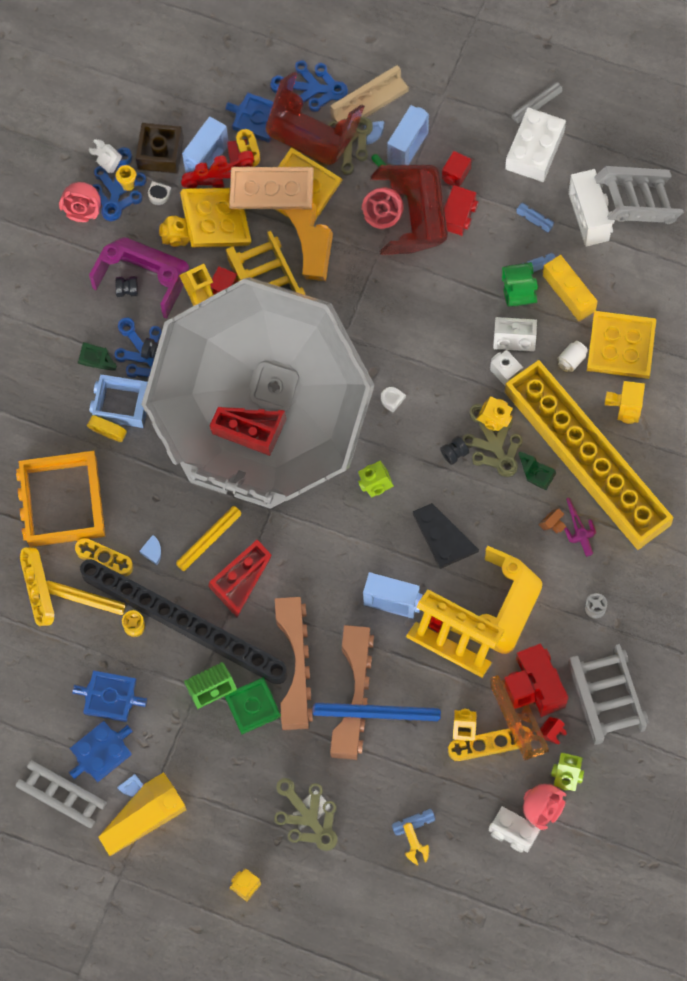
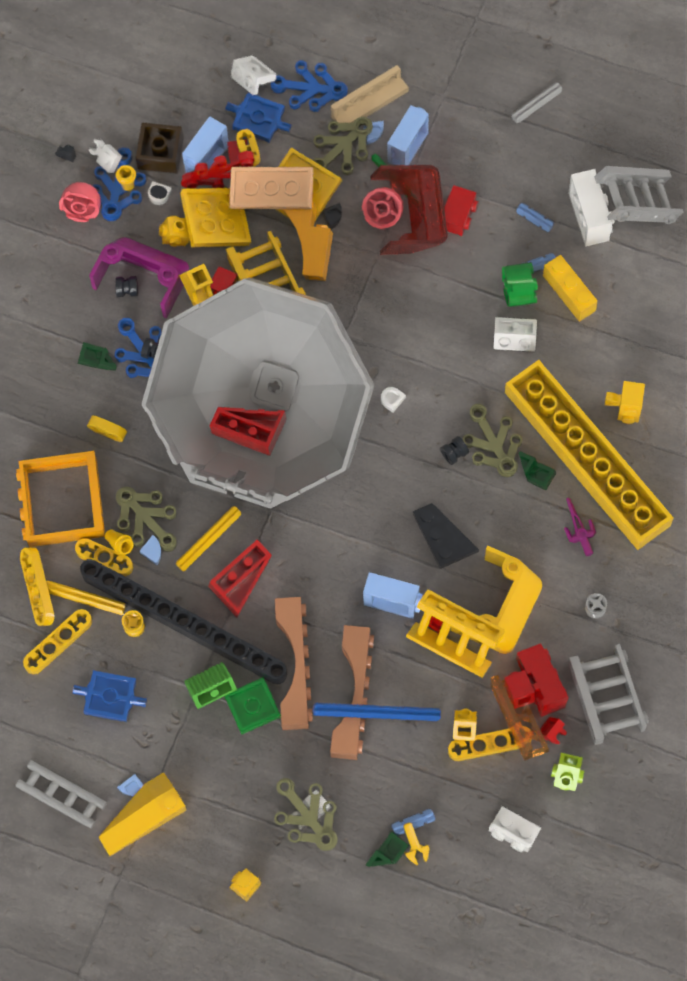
blue plate [69,721,133,783] -> none
light blue window [90,374,148,428] -> none
clear red windscreen [266,72,365,165] -> none
lime brick [358,460,394,498] -> none
red brick [442,151,472,187] -> none
yellow brick [476,396,513,431] -> none
white brick [490,350,523,386] -> none
white brick [506,107,566,182] -> none
coral cylinder [523,784,566,830] -> none
dark orange tile [538,508,566,534] -> none
white brick [557,341,588,372] -> none
yellow plate [587,311,656,379] -> none
none -> yellow beam [23,609,92,674]
none -> black tile [55,145,76,162]
none -> yellow cone [105,529,134,555]
none -> olive plant [116,487,177,552]
none -> white bracket [231,56,276,95]
none -> black tile [321,202,342,230]
none -> dark green slope [366,832,410,867]

